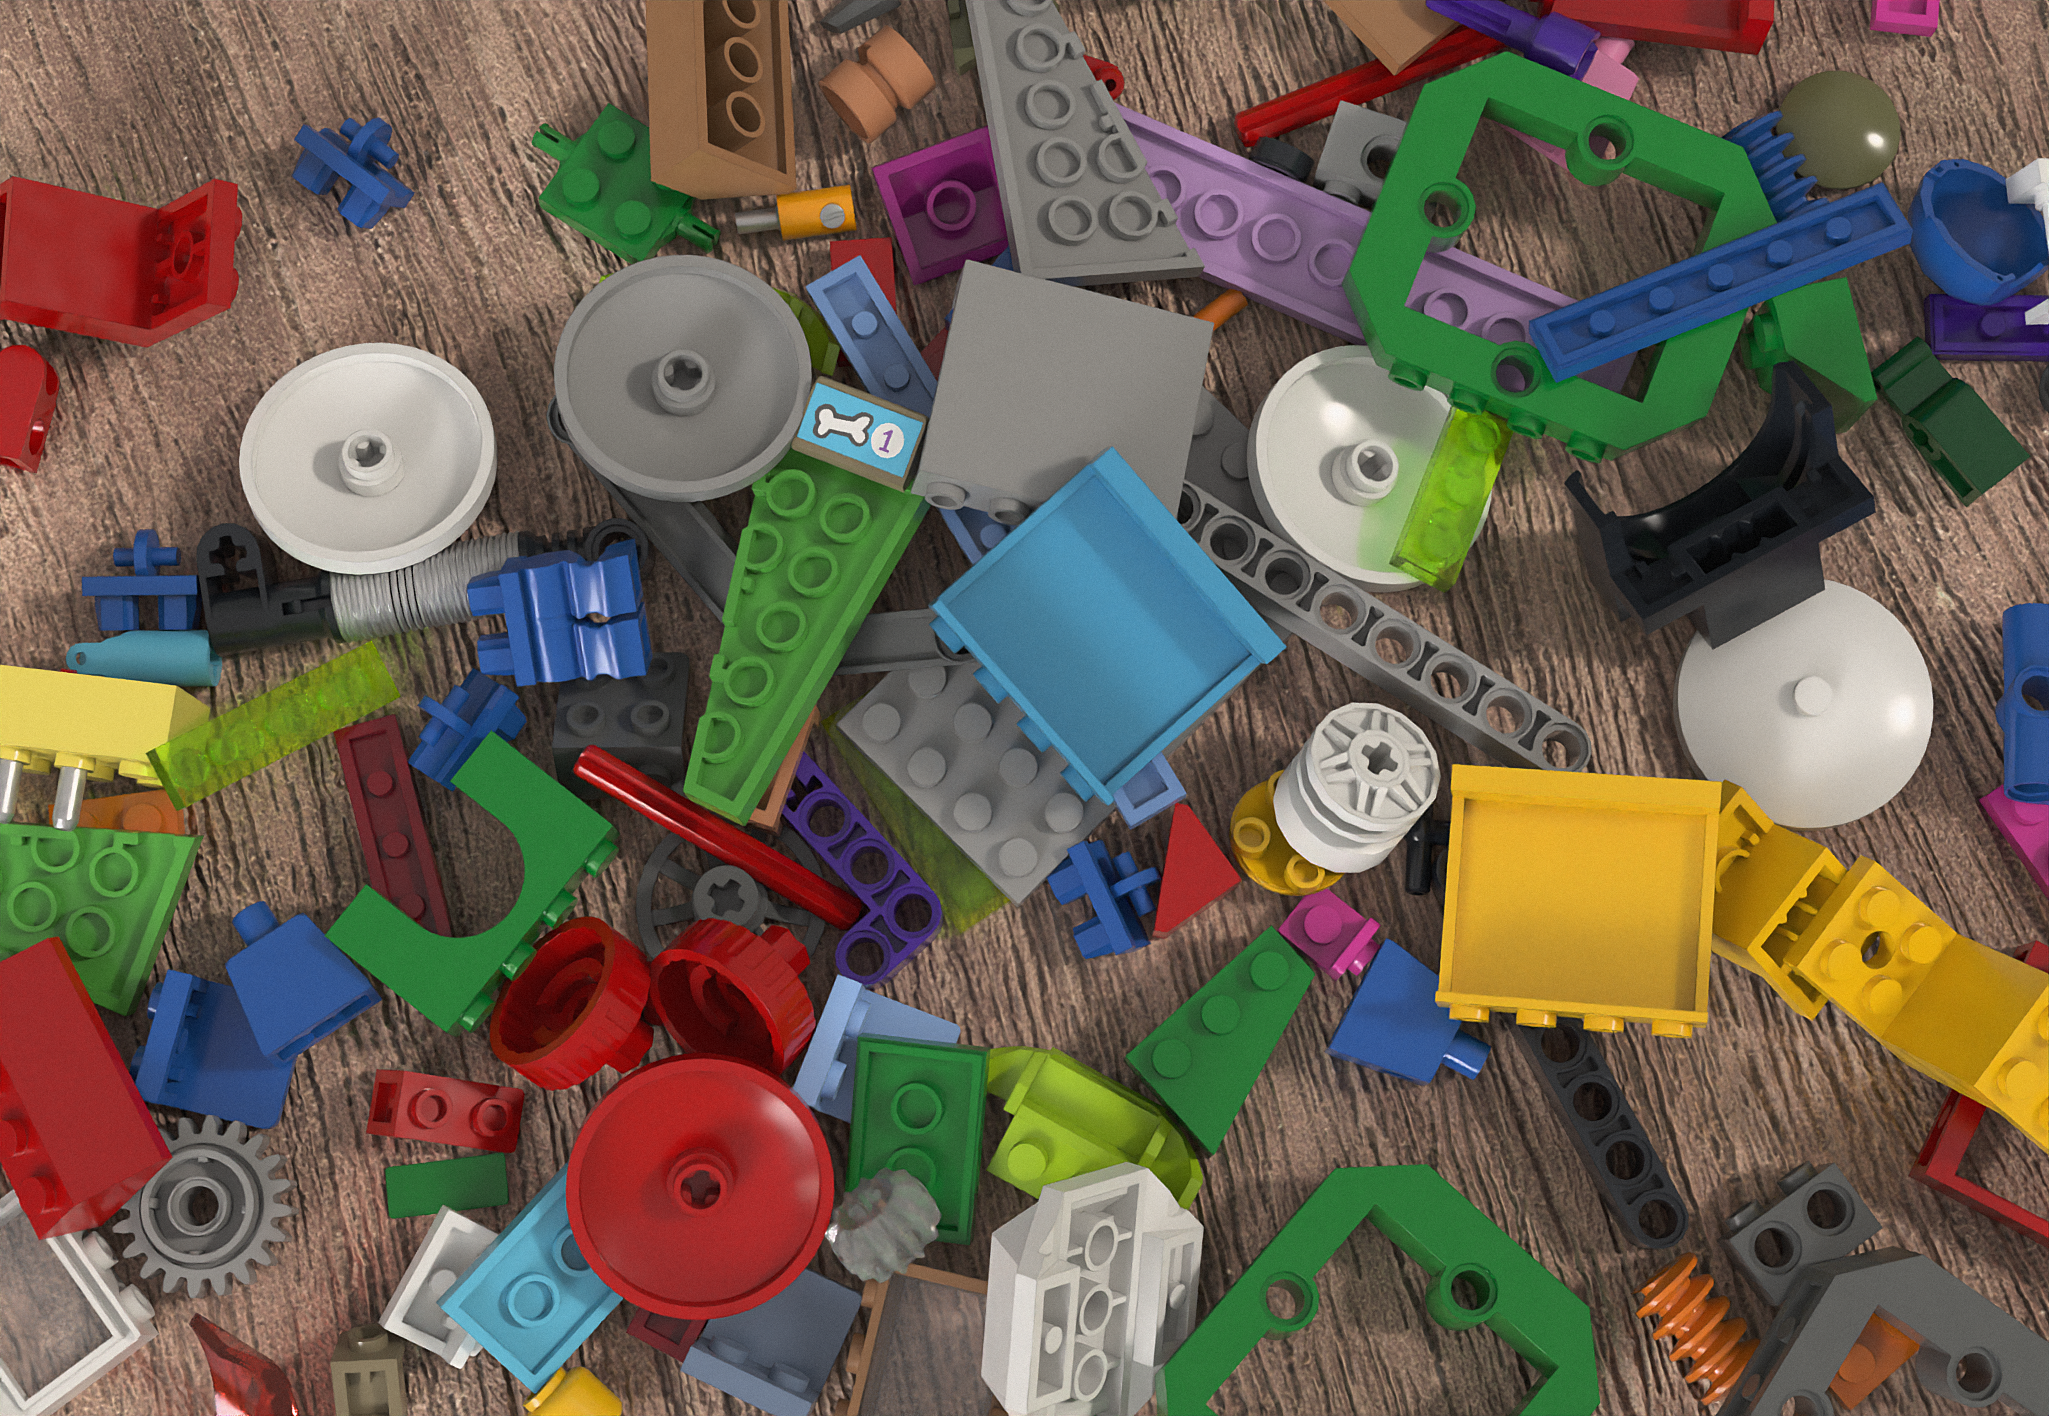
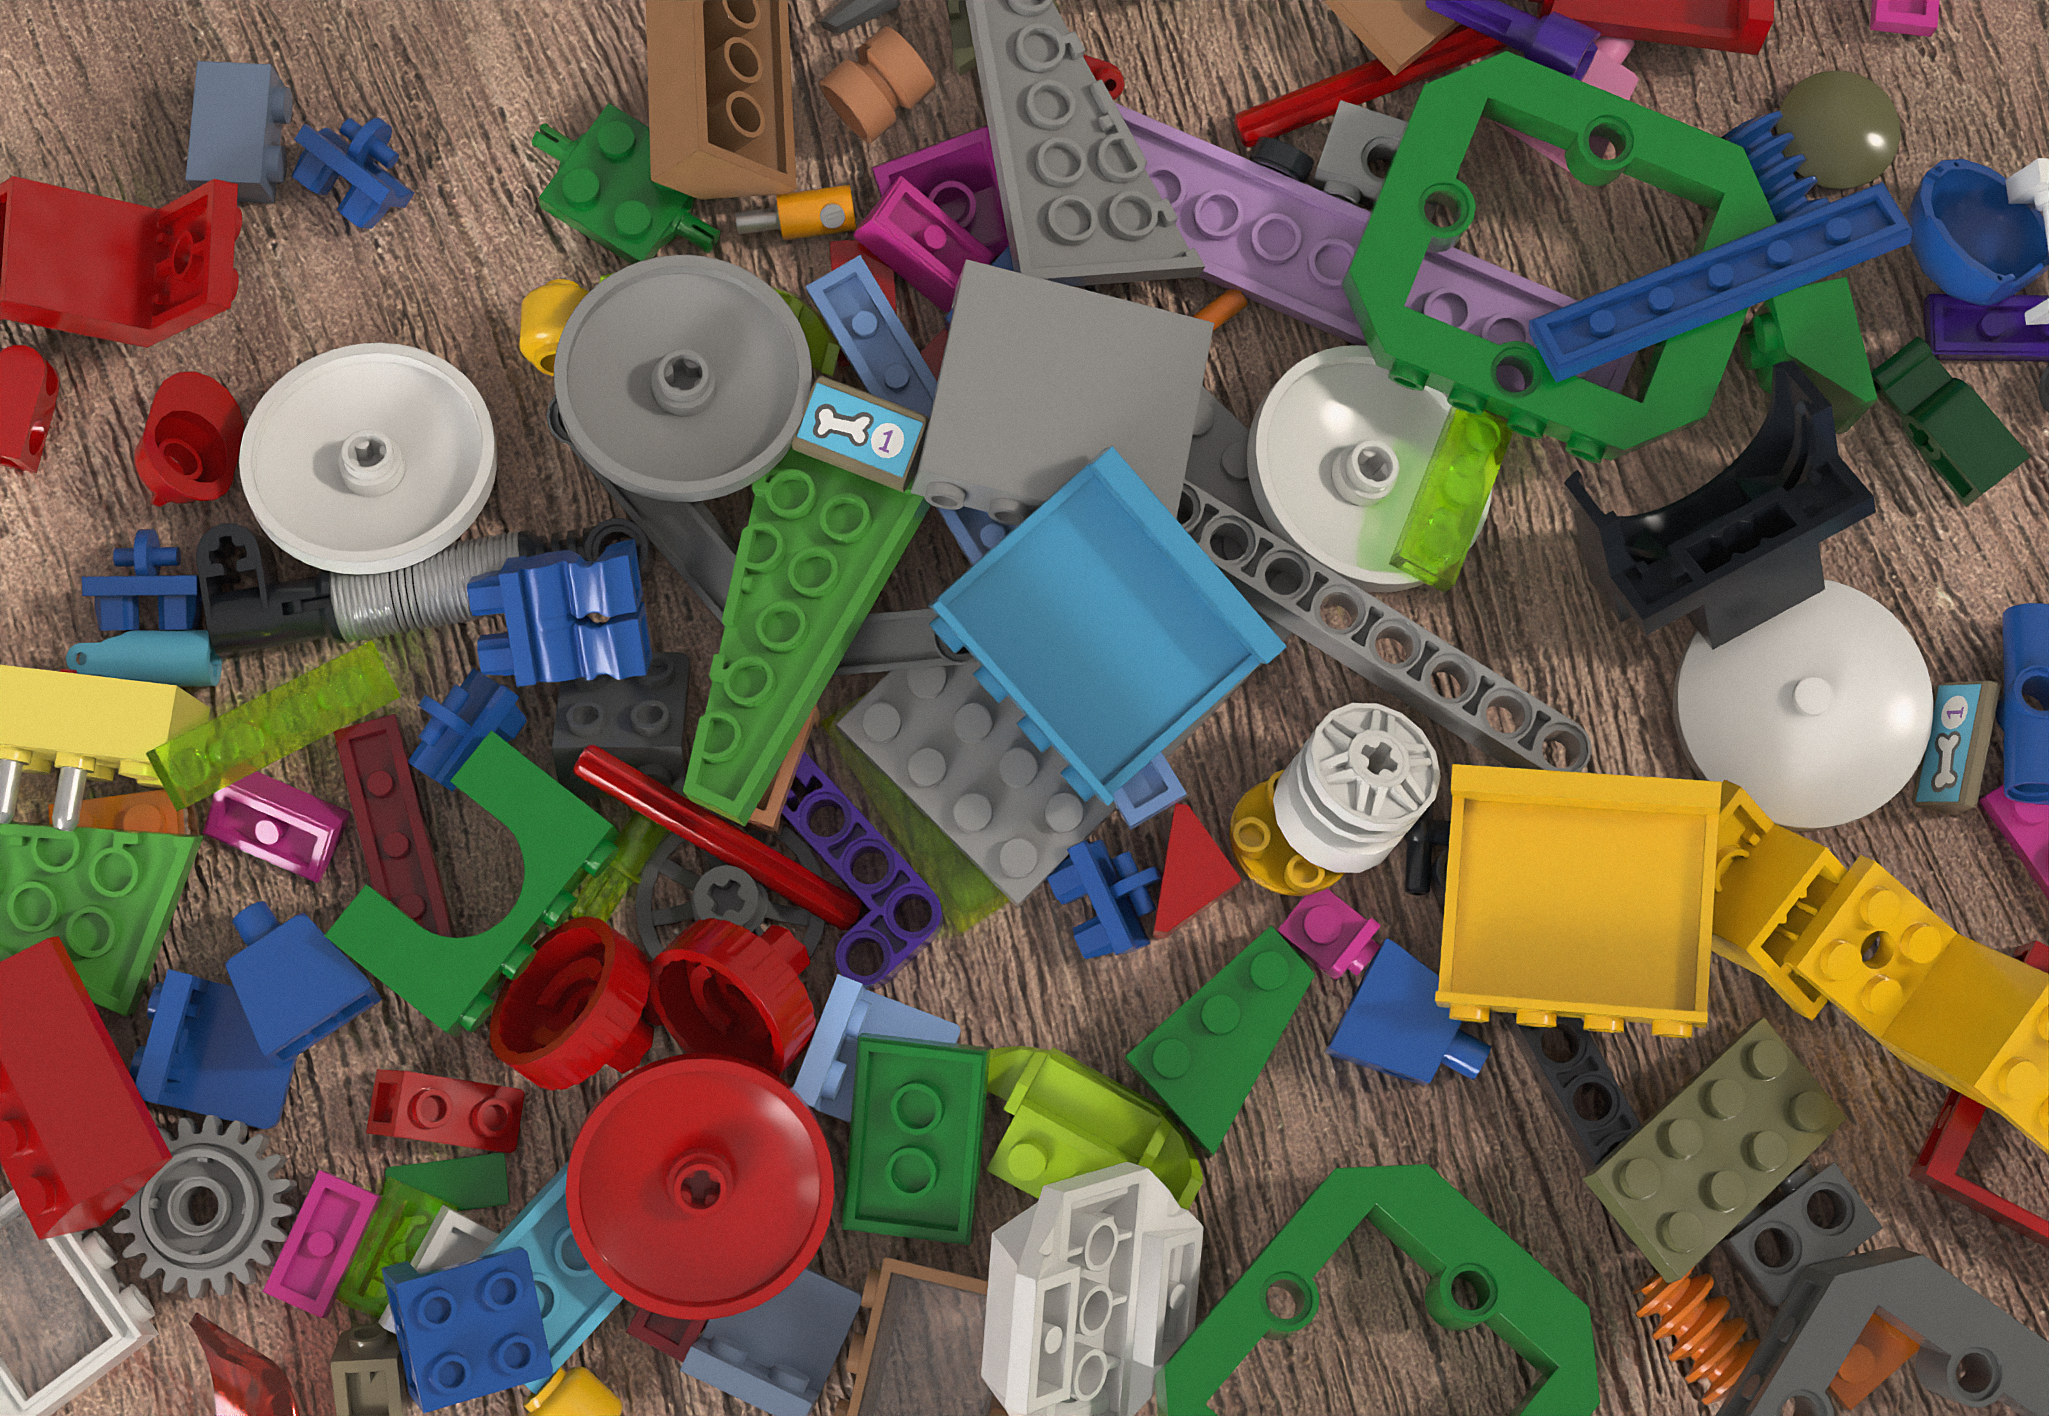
clear gear [825,1167,942,1283] -> none
none -> red piece [134,371,245,507]
none -> sand blue brick [185,61,293,203]
none -> dark pink slope [203,765,350,883]
none -> dark pink plate [262,1170,383,1318]
none -> clear neon green slope [336,1176,458,1319]
none -> blue bracket [382,1246,553,1413]
none -> yellow head [519,279,589,376]
none -> clear neon green axle [570,810,670,922]
none -> dark pink slope [853,176,996,312]
none -> olive plate [1582,1017,1847,1284]
none -> slope [1912,681,2000,816]

